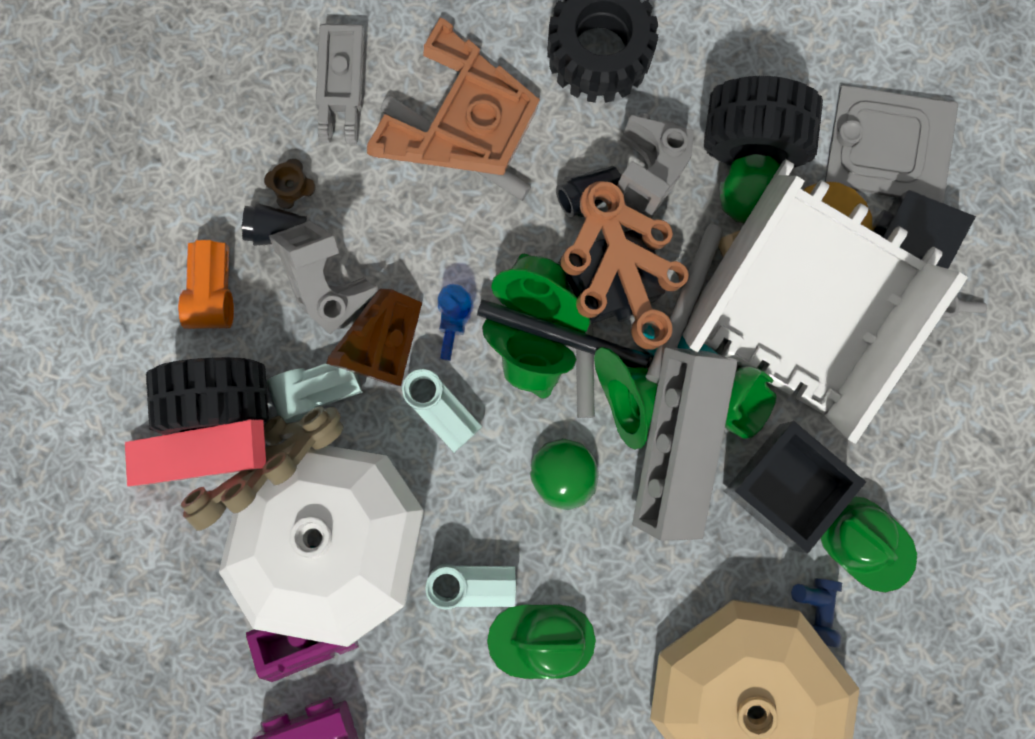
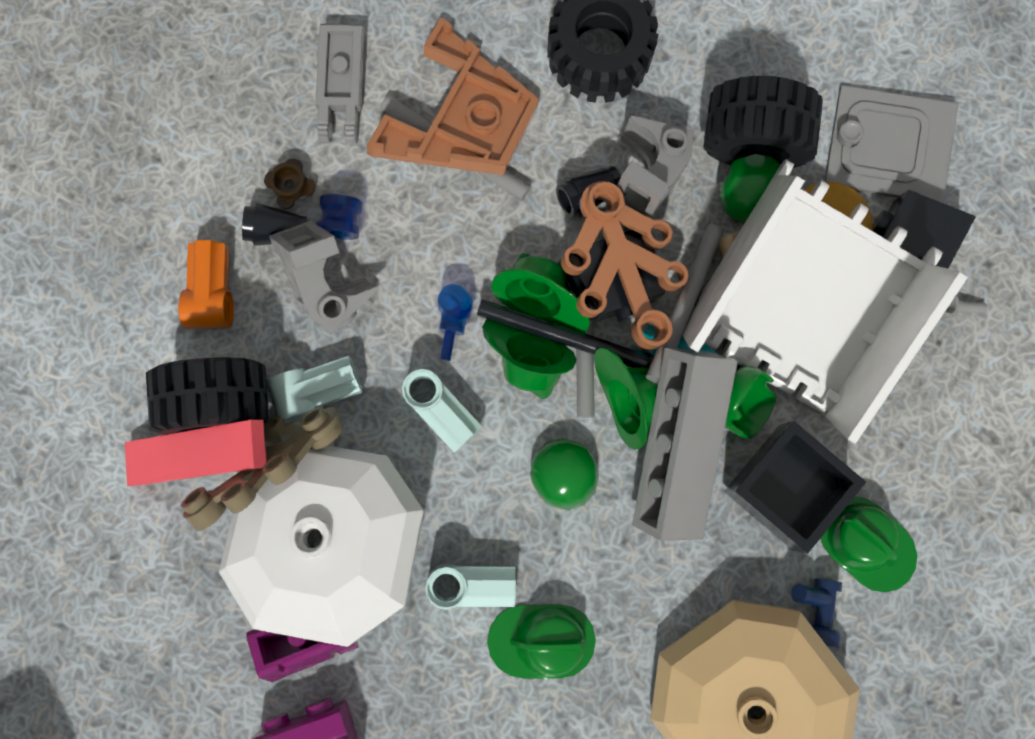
reddish brown wing [326,288,423,386] -> none
none -> clear blue wheel [316,194,363,240]

